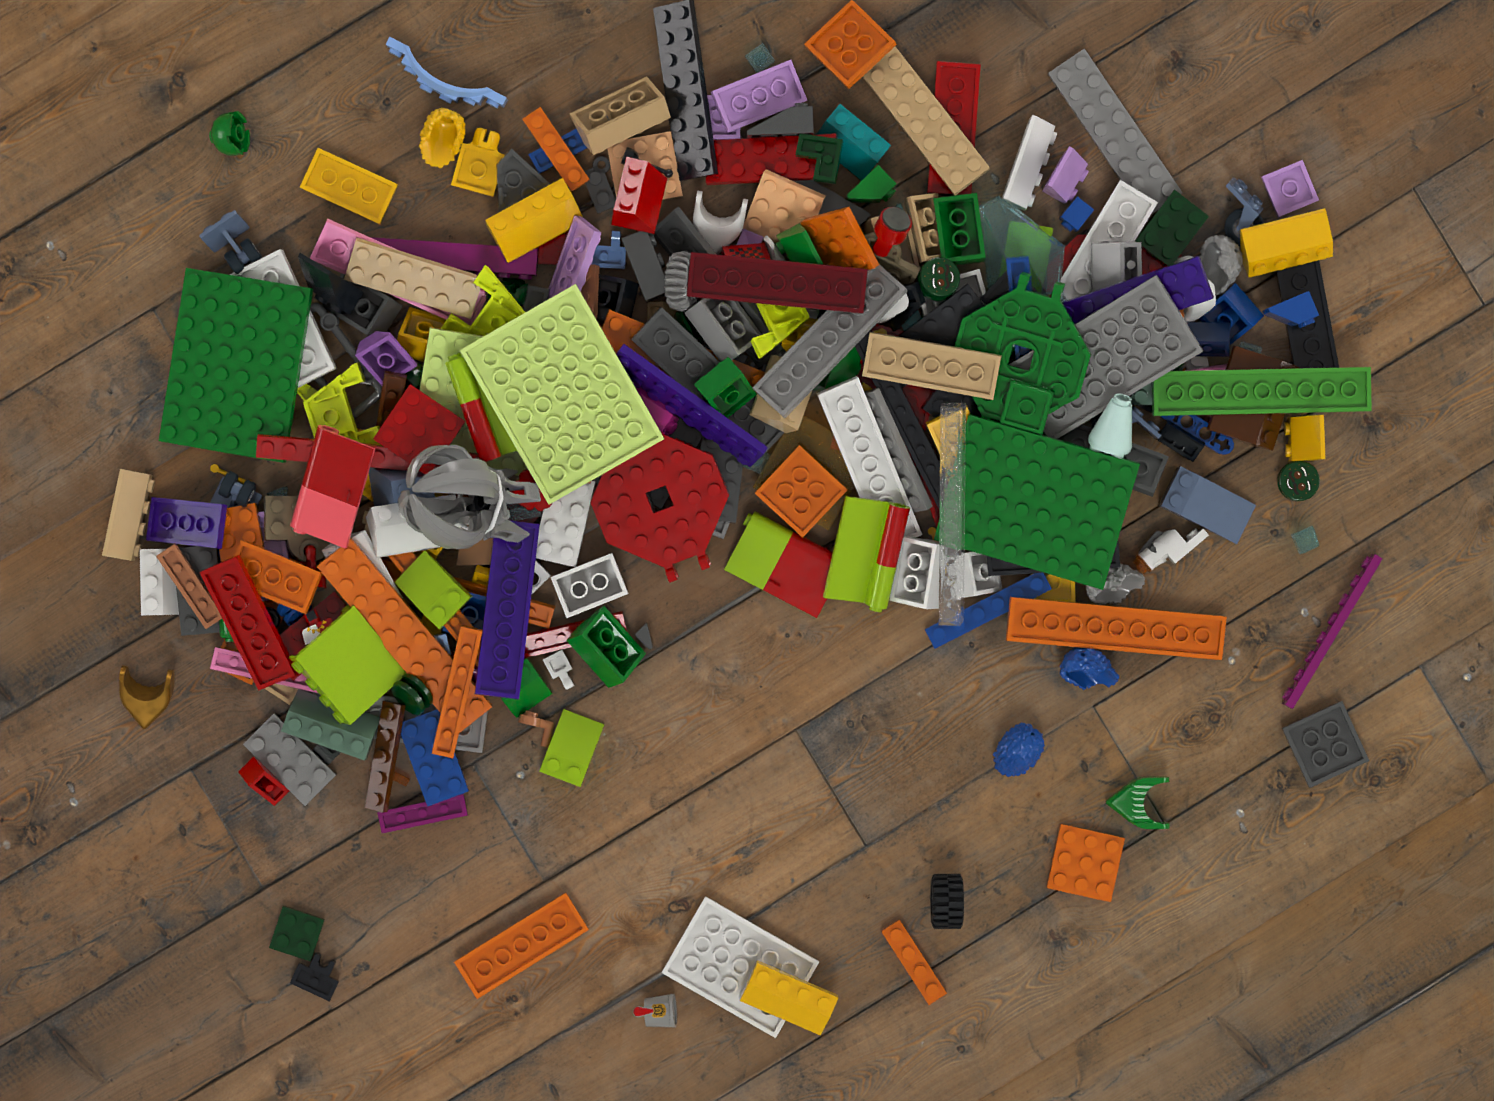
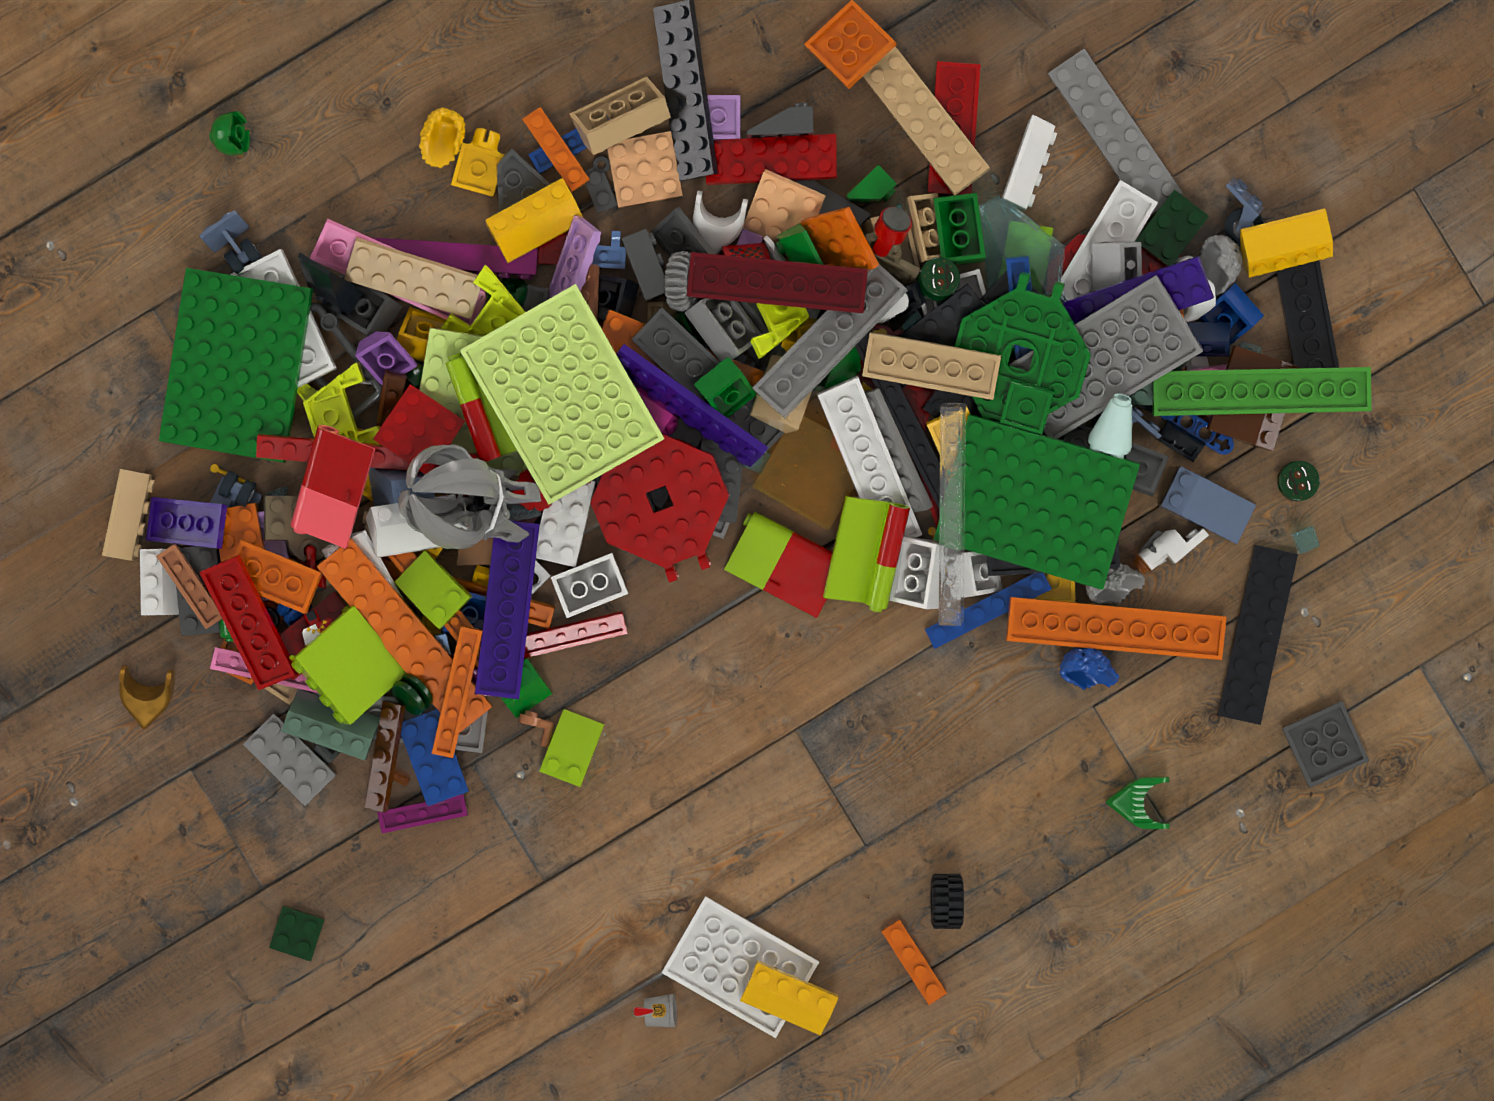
red slope [238,756,289,806] -> none
black plate [290,952,339,1002] -> none
yellow plate [300,148,398,225] -> none
light blue piece [386,37,508,108] -> none
orange plate [454,892,589,999] -> none
white plate [543,650,574,690] -> none
green slope [566,606,646,688] -> none
red slope [611,157,667,234] -> none
black hinge [621,147,673,178] -> none
dark grey slope [635,623,653,650] -> none
lavender plate [711,60,807,133] -> none
clear light blue plate [745,43,775,73] -> none
orange plate [754,444,848,538] -> none
dark green plate [796,133,844,184] -> none
teal slope [816,104,891,181] -> none
blue piece [993,723,1045,777] -> none
lavender slope [1042,146,1089,204] -> none
orange plate [1046,823,1125,902] -> none
blue brick [1059,196,1094,232] -> none
lavender plate [1261,160,1319,218] -> none
blue slope [1262,291,1319,328] -> none
magenta plate [1282,554,1383,709] -> none
yellow slope [1284,415,1325,462] -> none
none -> black plate [1217,545,1298,725]

